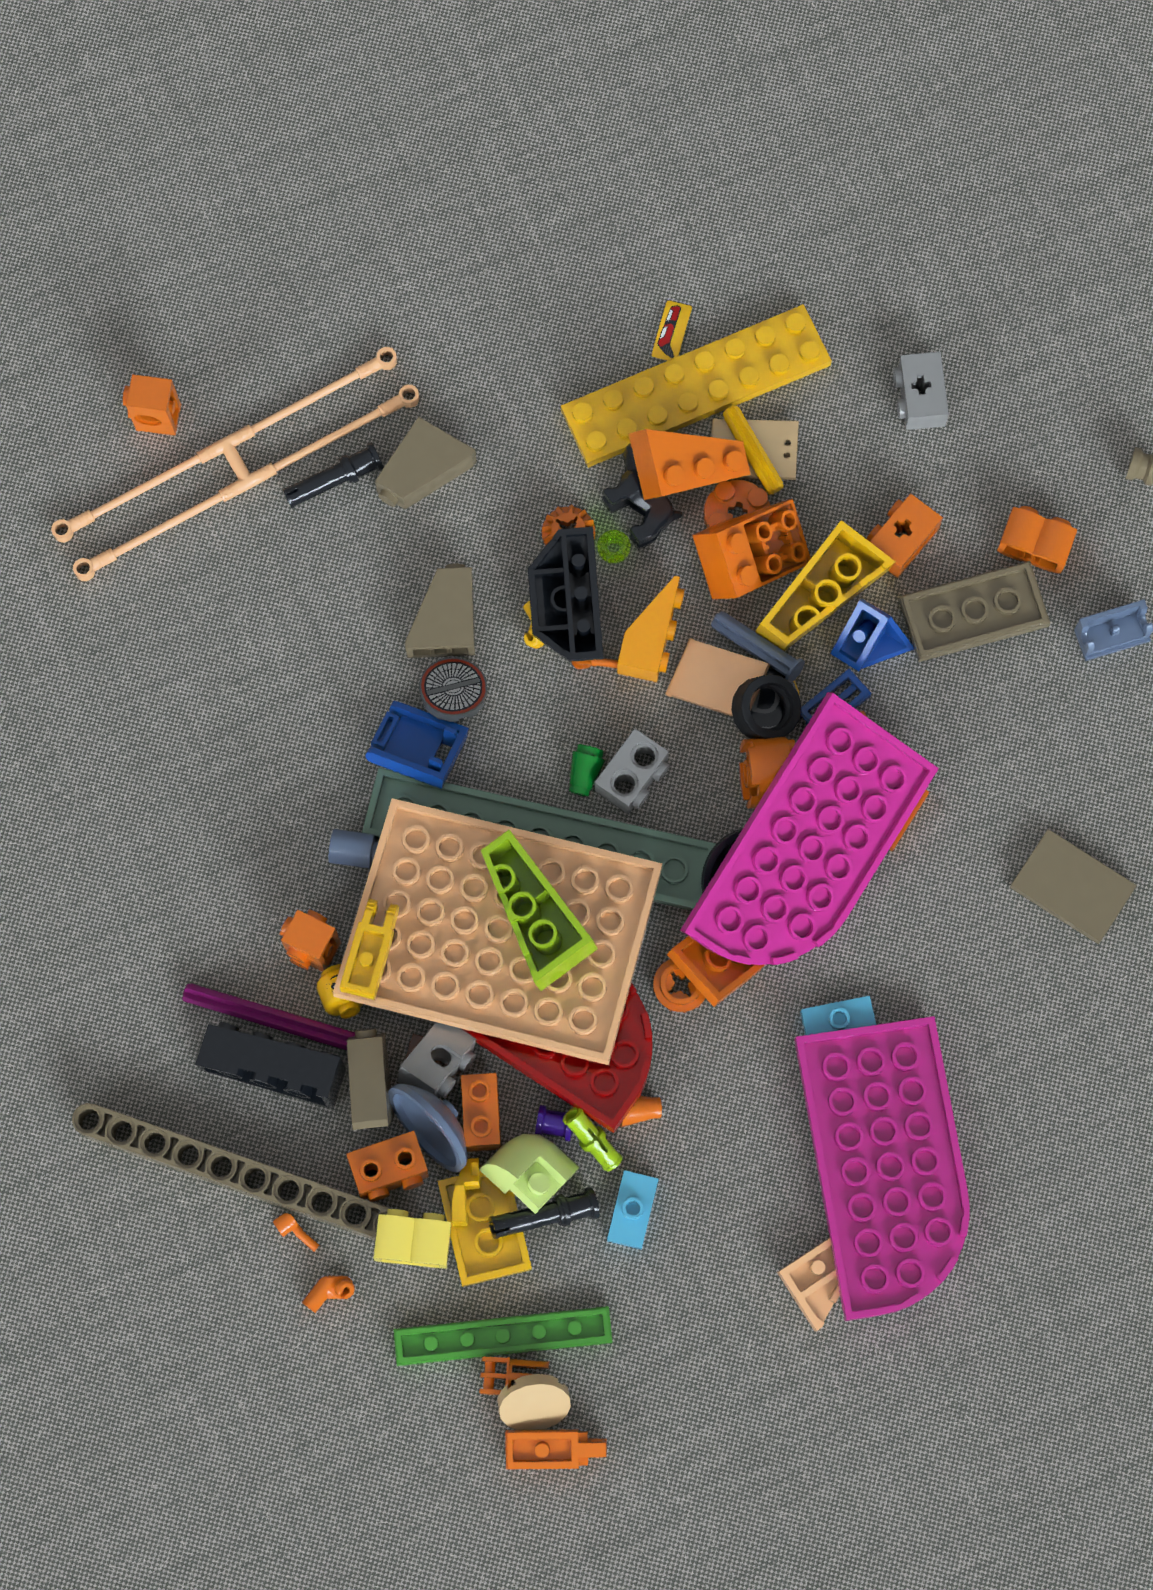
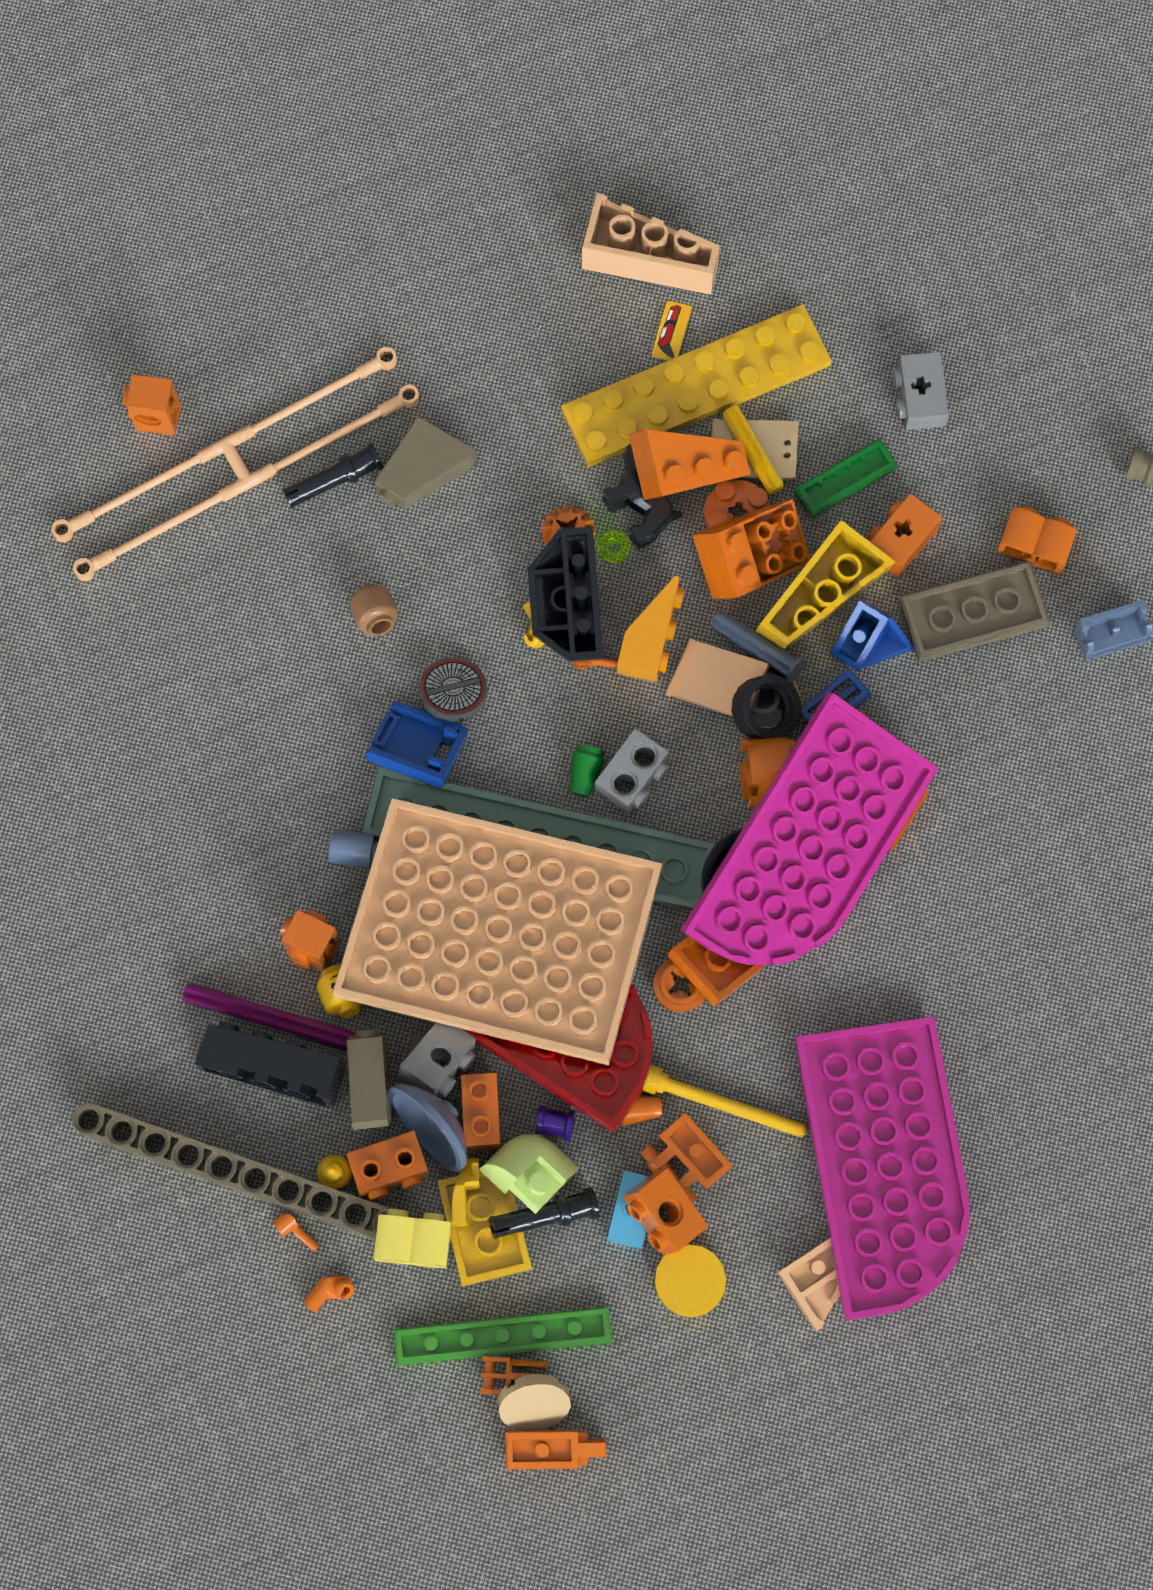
yellow hinge [340,898,399,1000] -> none
dark tan slope [405,563,475,658] -> none
lime wedge [481,830,598,991] -> none
lime pin [563,1107,622,1172] -> none
medium azure plate [800,996,876,1035] -> none
dark tan tile [1009,829,1137,945] -> none
none -> yellow plate [317,1154,352,1190]
none -> medium nougat head [349,584,398,636]
none -> light nougat wedge [582,192,720,295]
none -> orange brick [623,1168,709,1255]
none -> orange plate [640,1112,733,1203]
none -> yellow piece [643,1064,808,1137]
none -> yellow tile [655,1244,727,1318]
none -> green plate [794,439,898,519]

